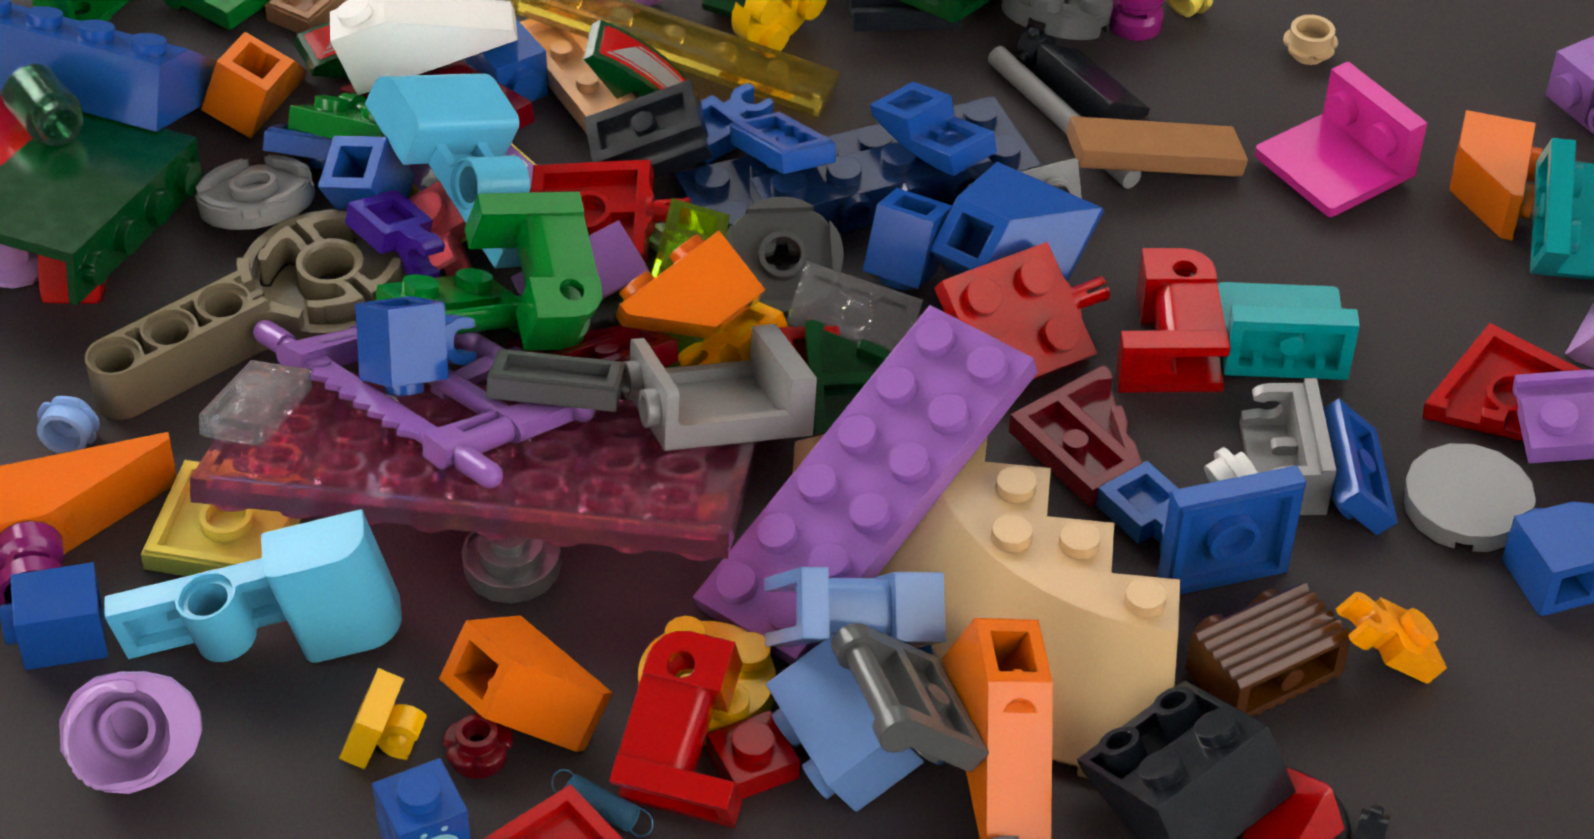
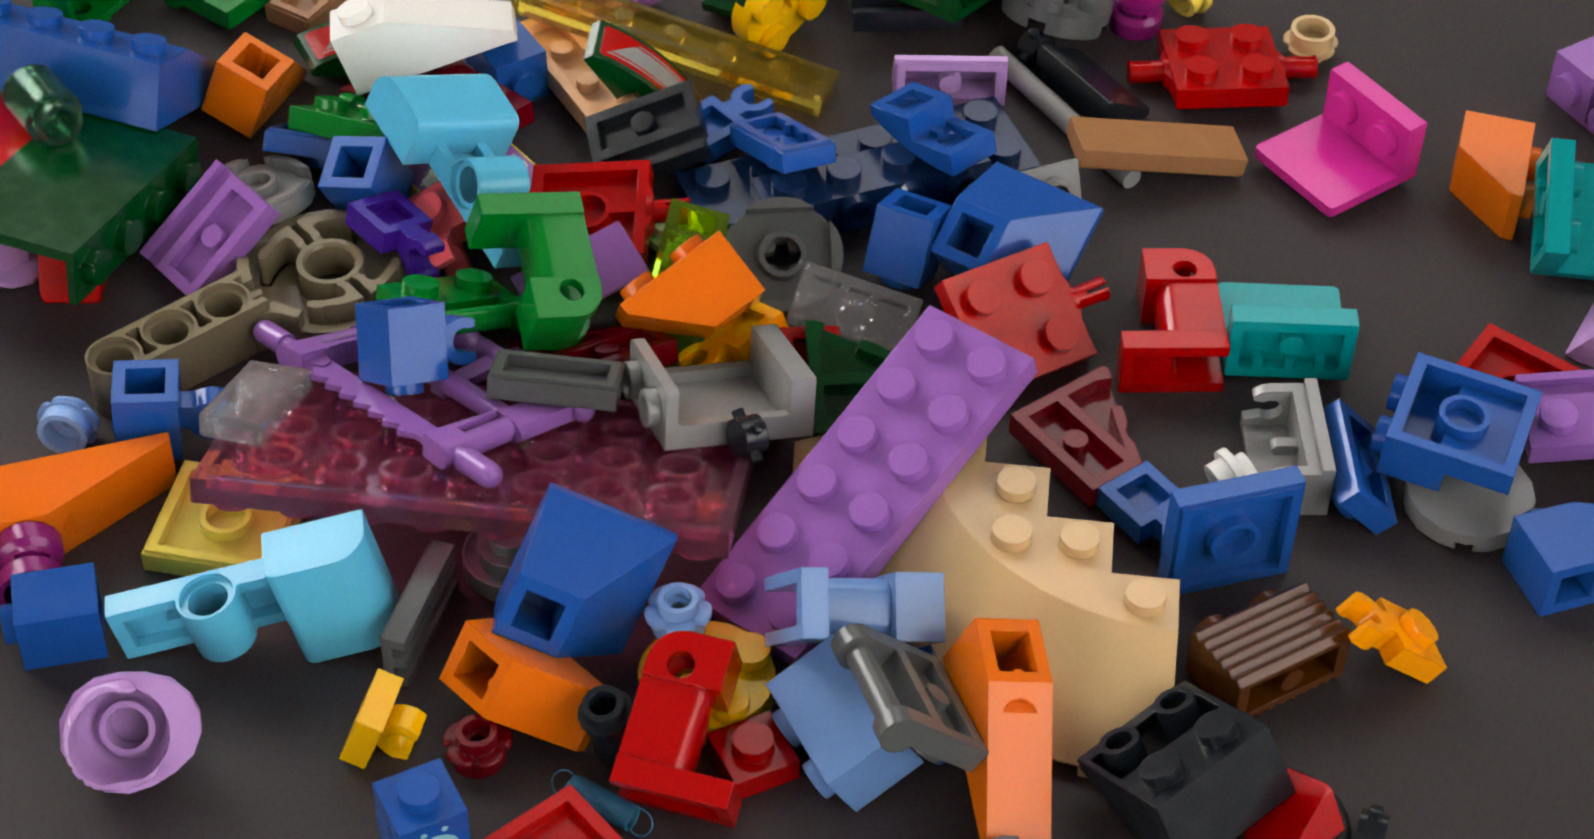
none -> blue brick [110,359,228,460]
none -> medium lavender plate [139,159,281,296]
none -> dark grey tile [380,539,459,688]
none -> blue slope [492,482,678,658]
none -> black pin [578,685,633,767]
none -> light blue plate [644,582,712,639]
none -> black piece [725,408,769,464]
none -> lavender slope [891,55,1008,106]
none -> red plate [1126,24,1318,109]
none -> blue plate [1369,352,1543,495]

